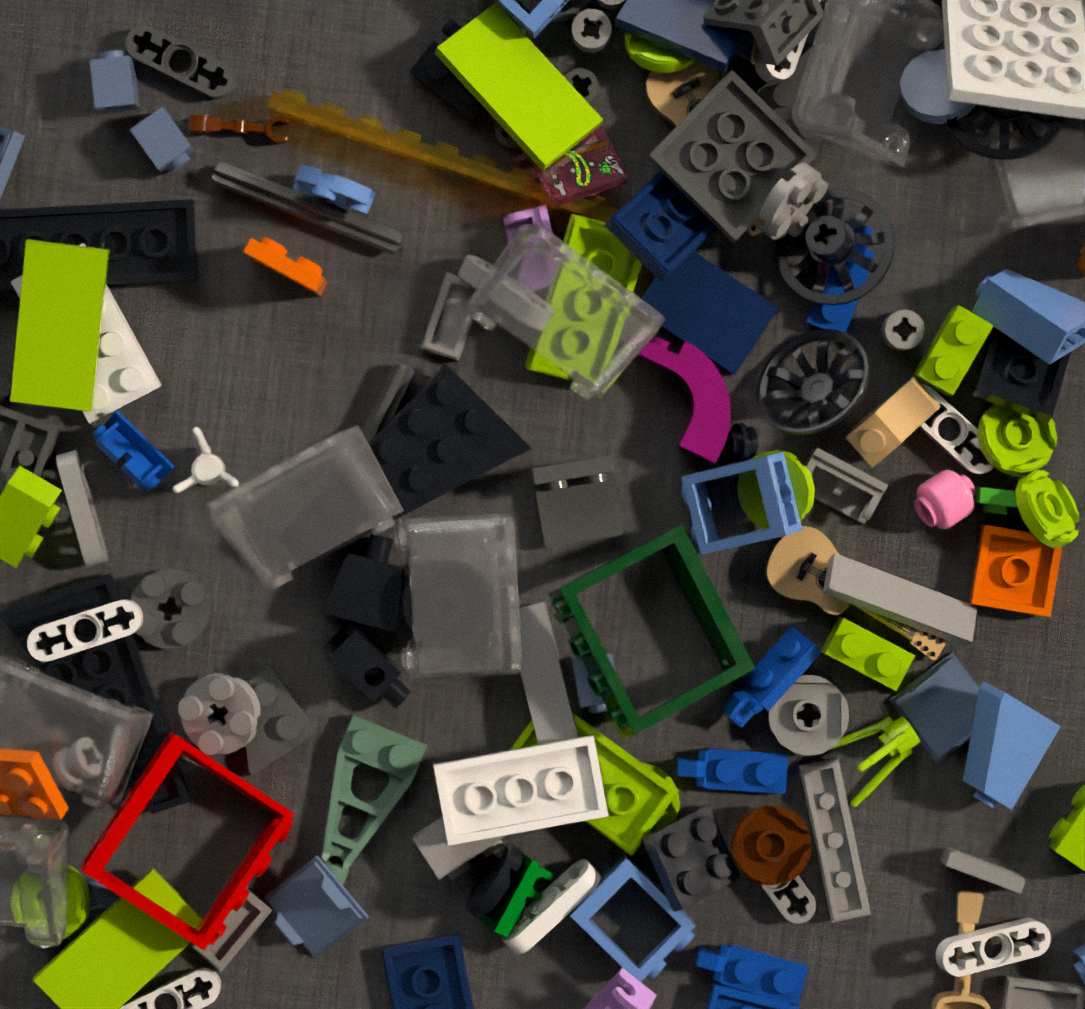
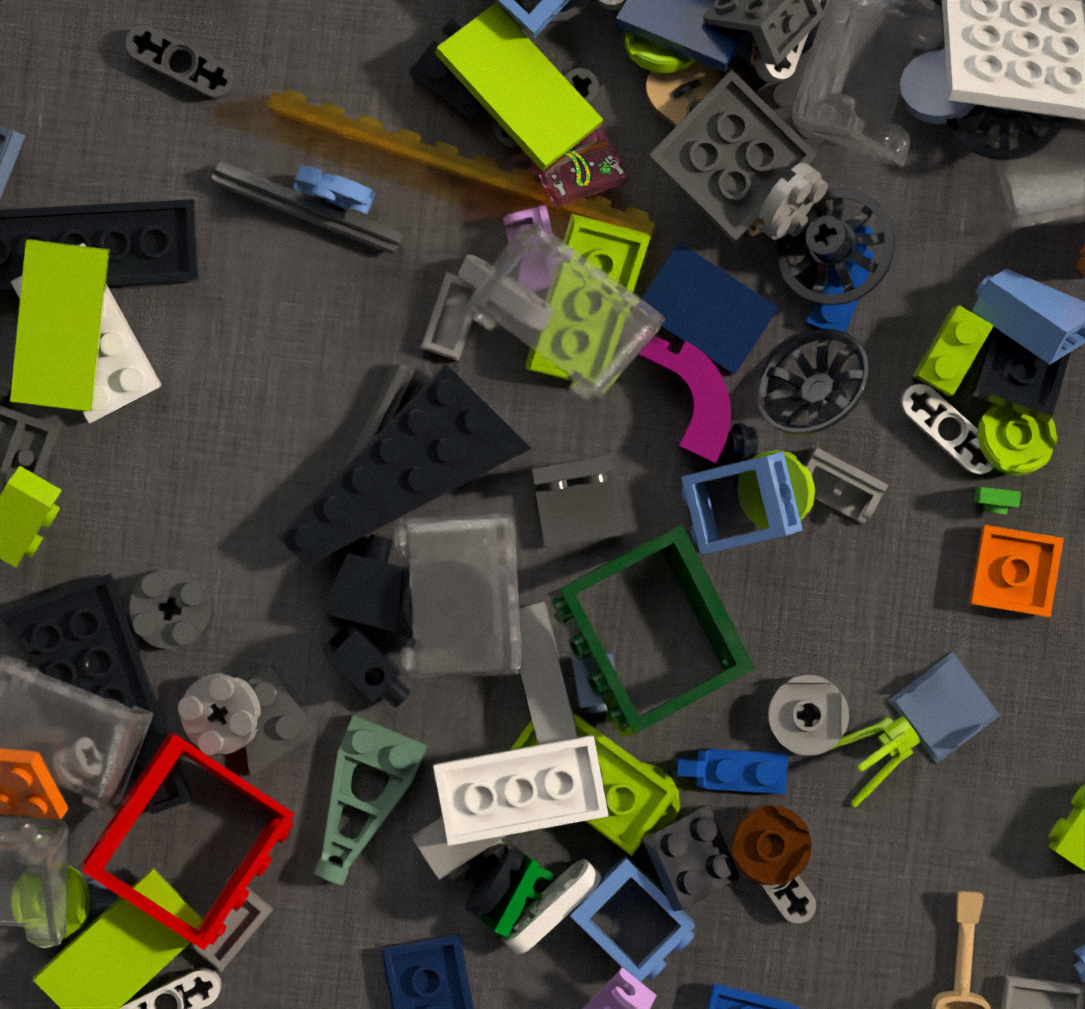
white beam [27,599,143,662] -> none
light grey beam [56,450,108,567] -> none
sand blue brick [89,50,140,113] -> none
blue hinge [91,410,174,492] -> none
sand blue brick [130,106,195,174] -> none
white plant [173,427,239,493] -> none
reddish brown piece [188,114,290,144] -> none
clear windscreen [204,425,404,590] -> none
orange plate [243,236,328,296] -> none
sand blue piece [264,855,369,958] -> none
light grey wheel [571,9,612,53] -> none
dark blue tile [604,172,717,282] -> none
blue hinge [694,943,809,1005] -> none
blue hinge [721,625,821,728] -> none
tan piece [765,526,947,660] -> none
light grey tile [798,757,871,923] -> none
lime brick [821,616,915,691] -> none
light grey tile [823,553,978,647] -> none
tan arch [846,376,941,468] -> none
light grey wheel [881,309,925,351] -> none
bright pink head [914,470,976,529] -> none
white beam [936,918,1051,977] -> none
light grey tile [940,847,1026,894] -> none
medium blue slope [963,681,1061,810] -> none
lime tile [1015,470,1079,548] -> none

